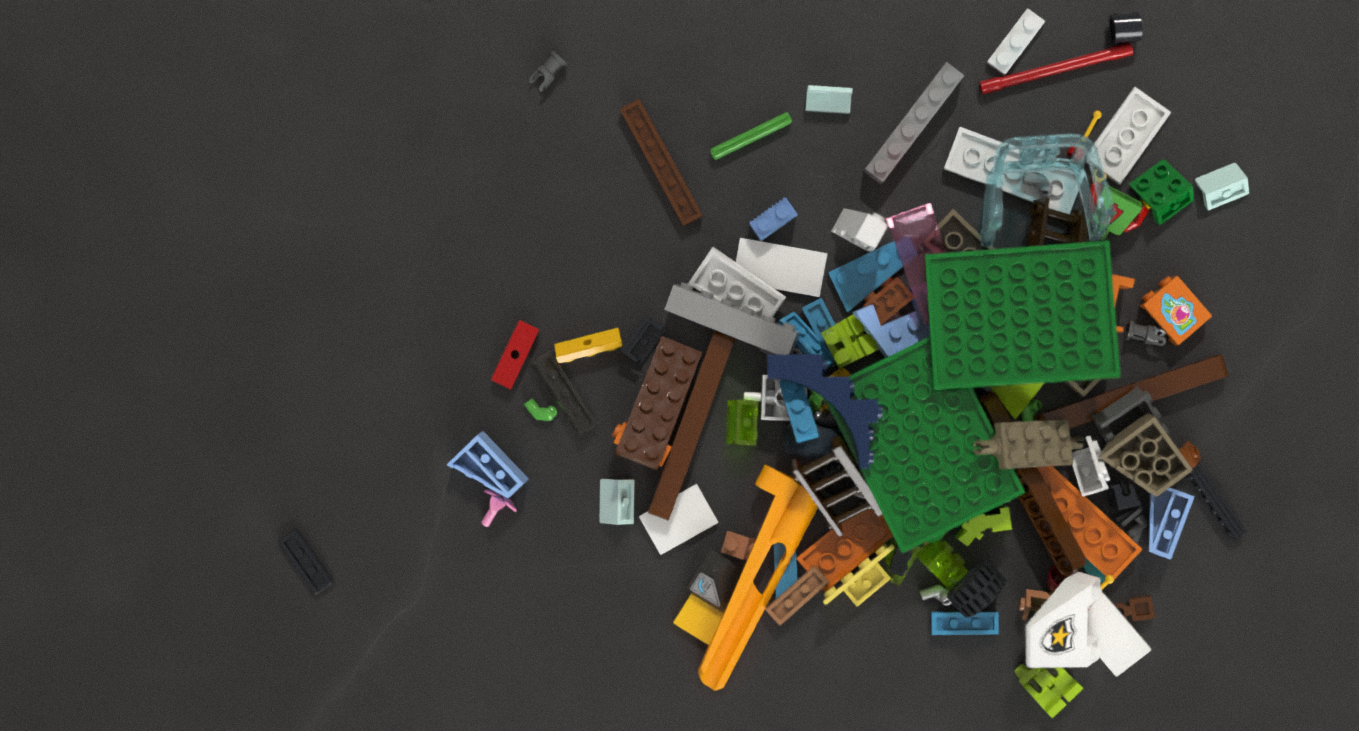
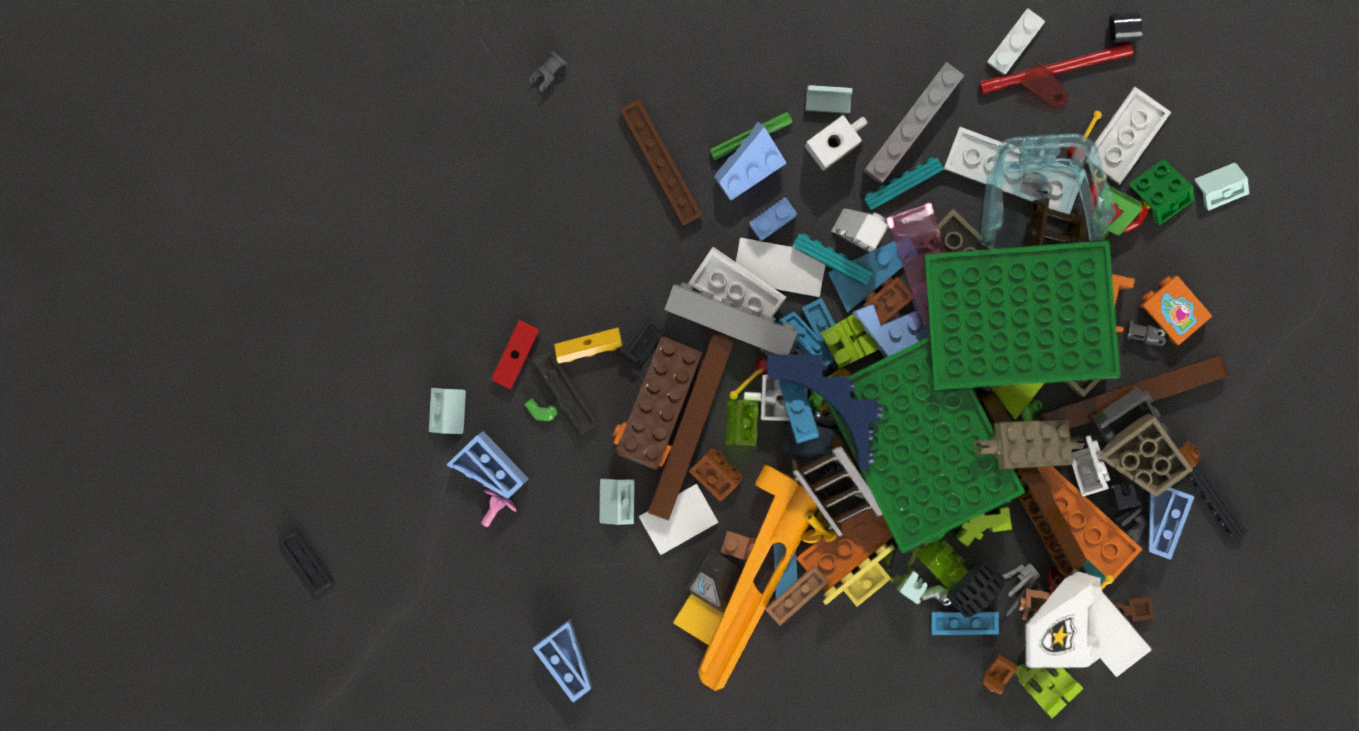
none -> light aqua panel [429,388,466,434]
none -> light blue wedge [533,619,592,702]
none -> dark orange bracket [689,447,743,502]
none -> light blue wedge [714,122,786,200]
none -> hinge [729,355,767,400]
none -> teal piece [793,233,873,286]
none -> yellow plant [801,510,838,543]
none -> white piece [805,115,867,171]
none -> teal piece [863,157,944,211]
none -> light aqua hinge [896,567,927,604]
none -> dark orange bracket [982,654,1017,695]
none -> light grey plant [1002,564,1041,616]
none -> clear red piece [1022,63,1068,107]

